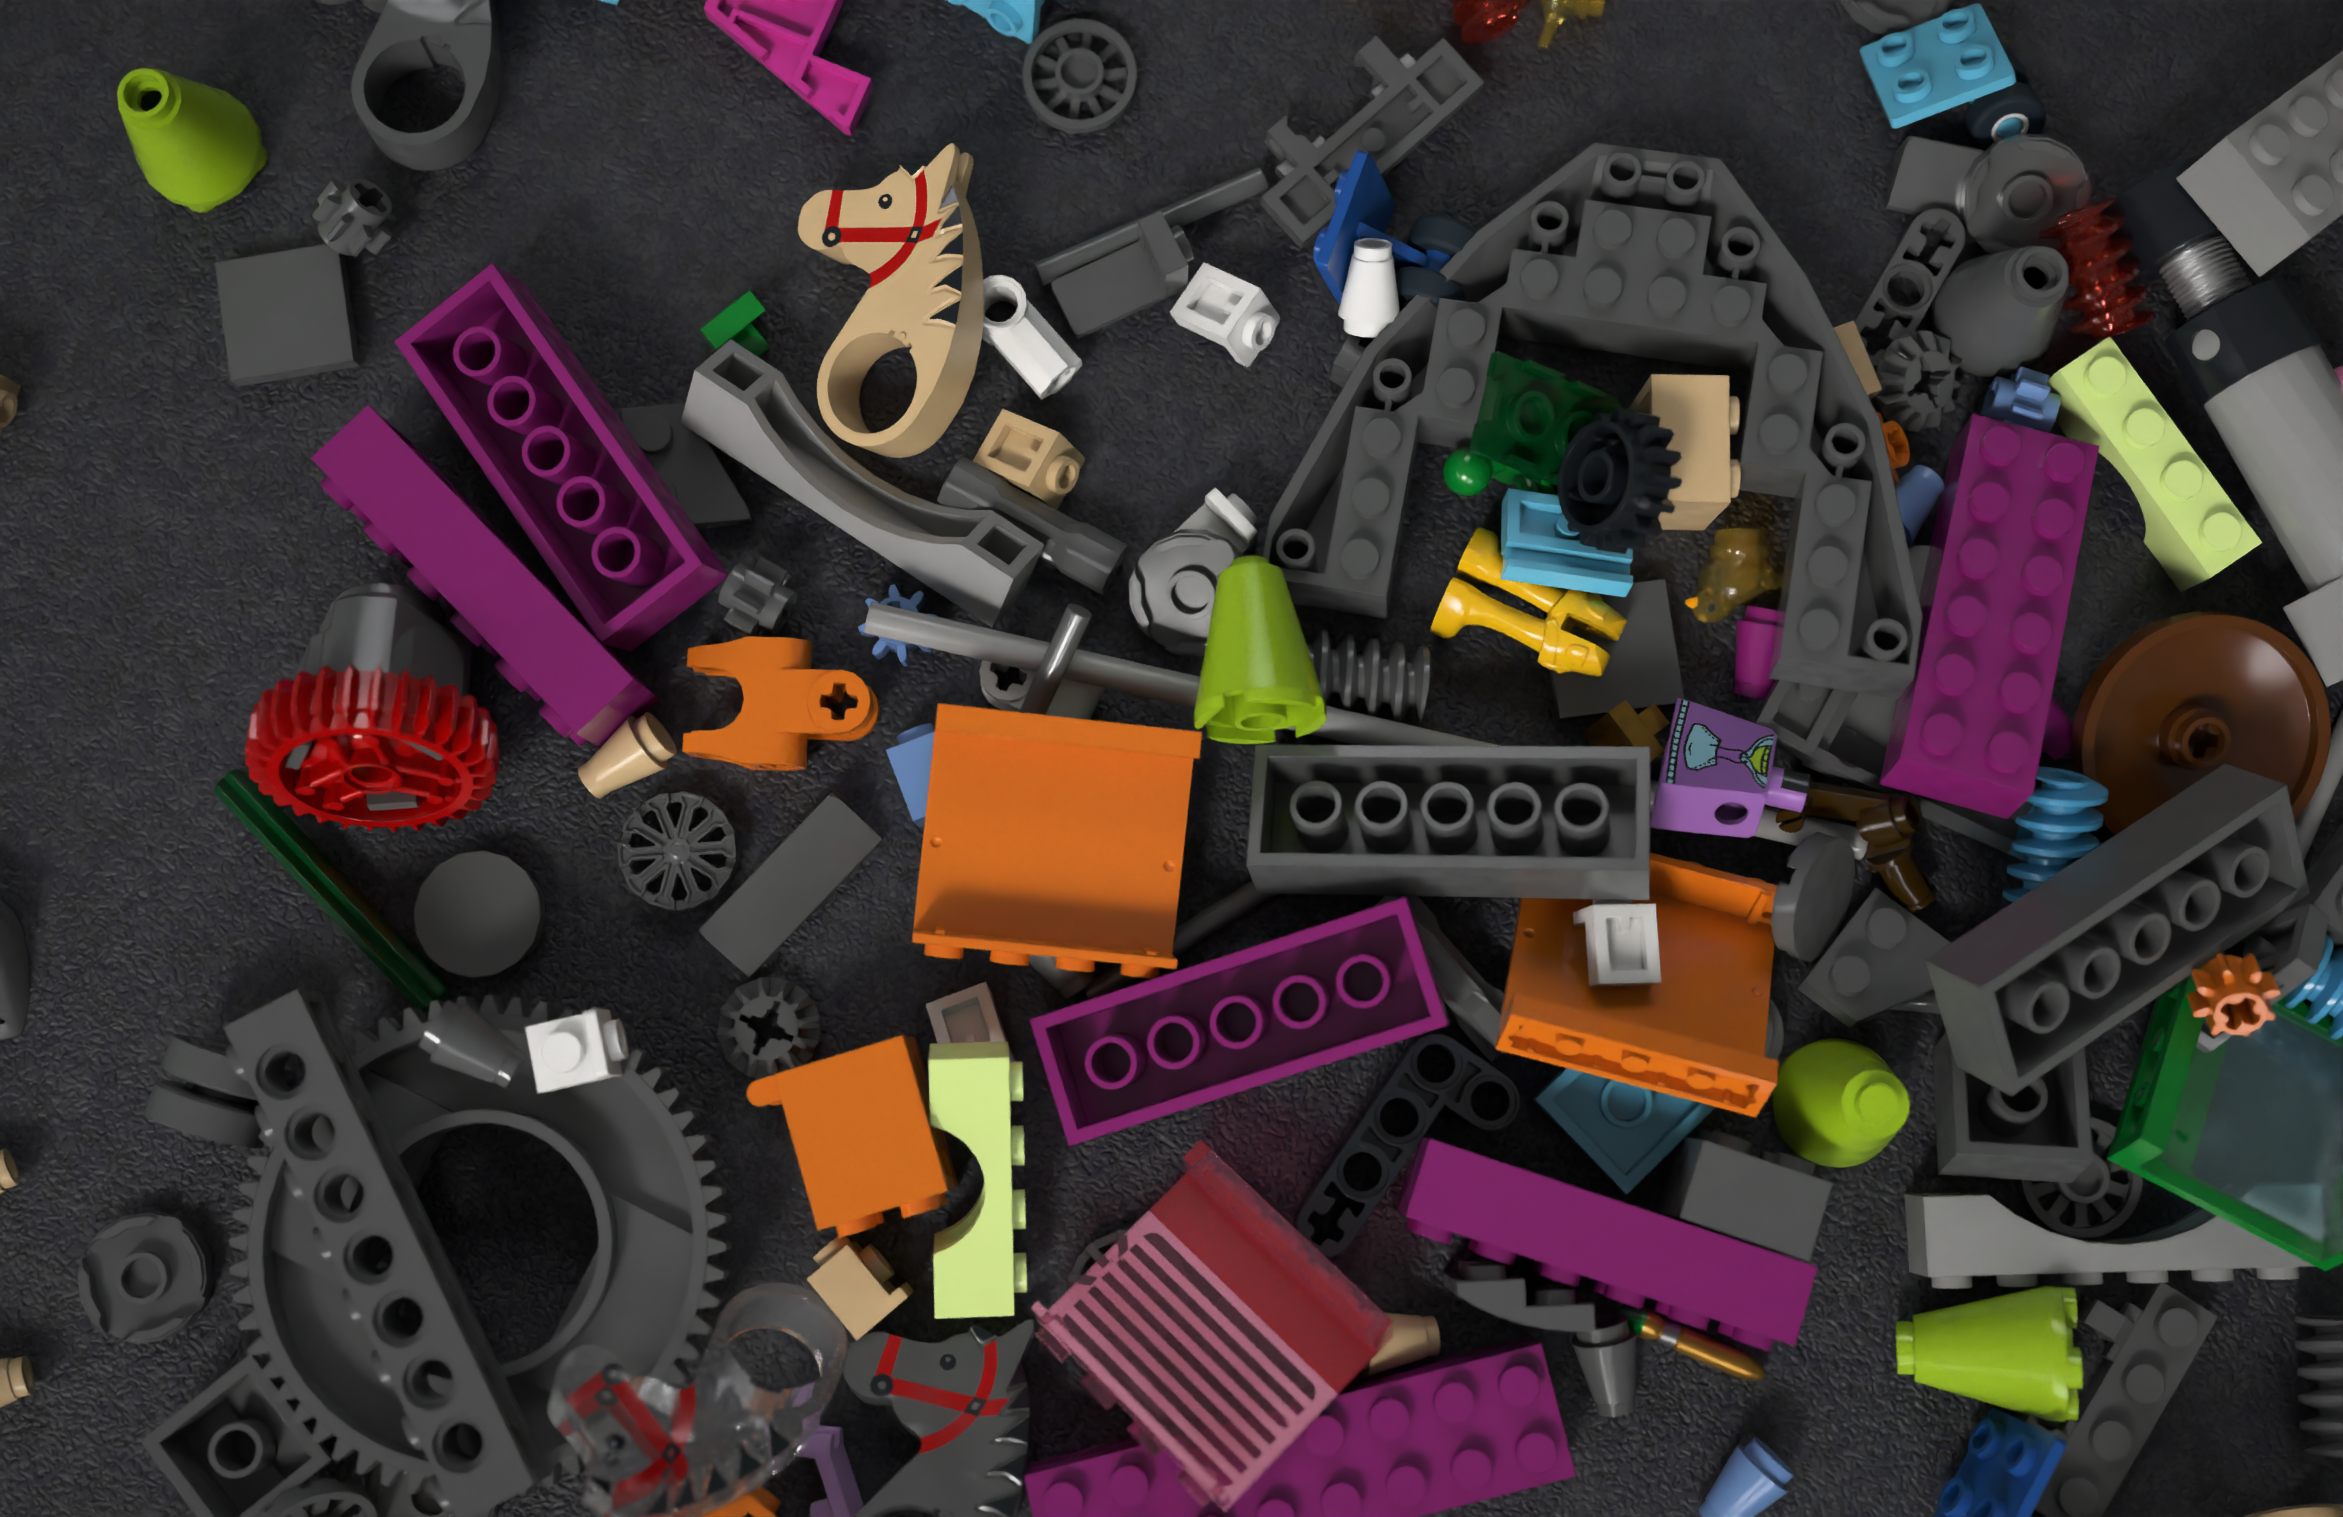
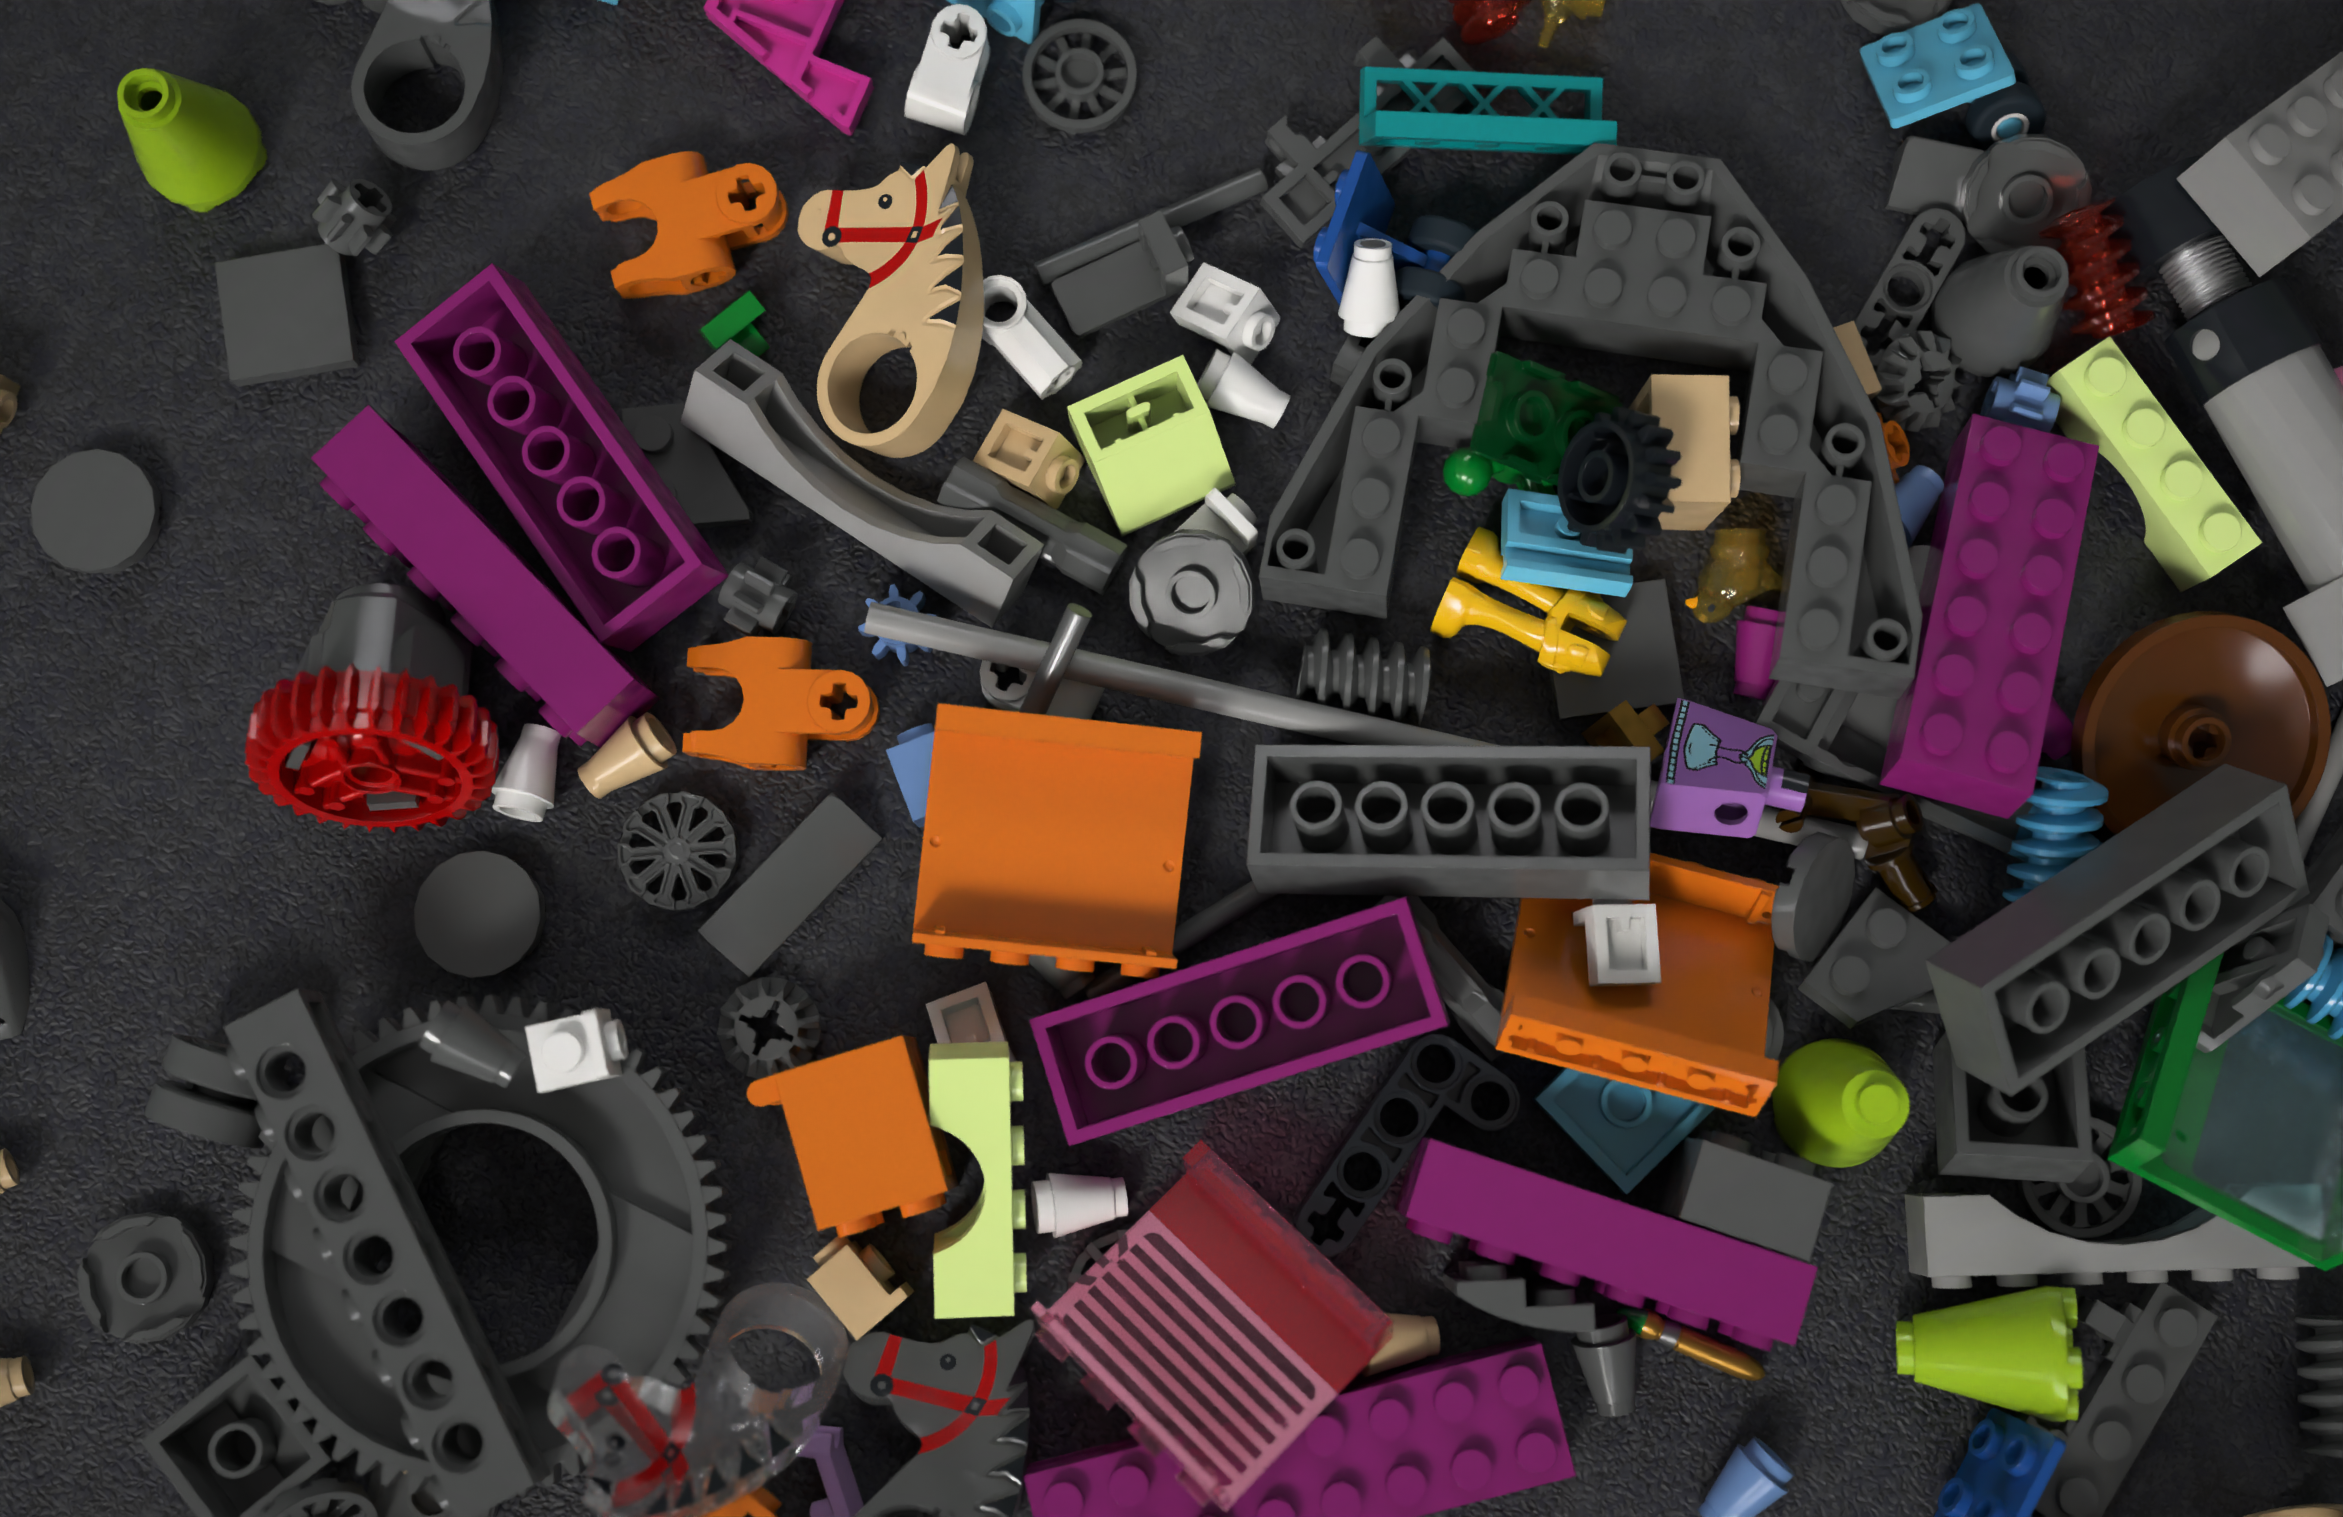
dark green axle [214,769,450,1012] -> none
lime cone [1194,556,1327,744] -> none
orange gear [2187,953,2280,1037] -> none
none -> dark grey tile [30,449,163,574]
none -> white cone [492,723,561,822]
none -> orange piece [589,151,789,298]
none -> white piece [905,4,990,135]
none -> white cone [1031,1173,1128,1238]
none -> yellowish green slope [1067,355,1235,536]
none -> white cone [1197,349,1291,429]
none -> teal fence [1359,66,1617,155]

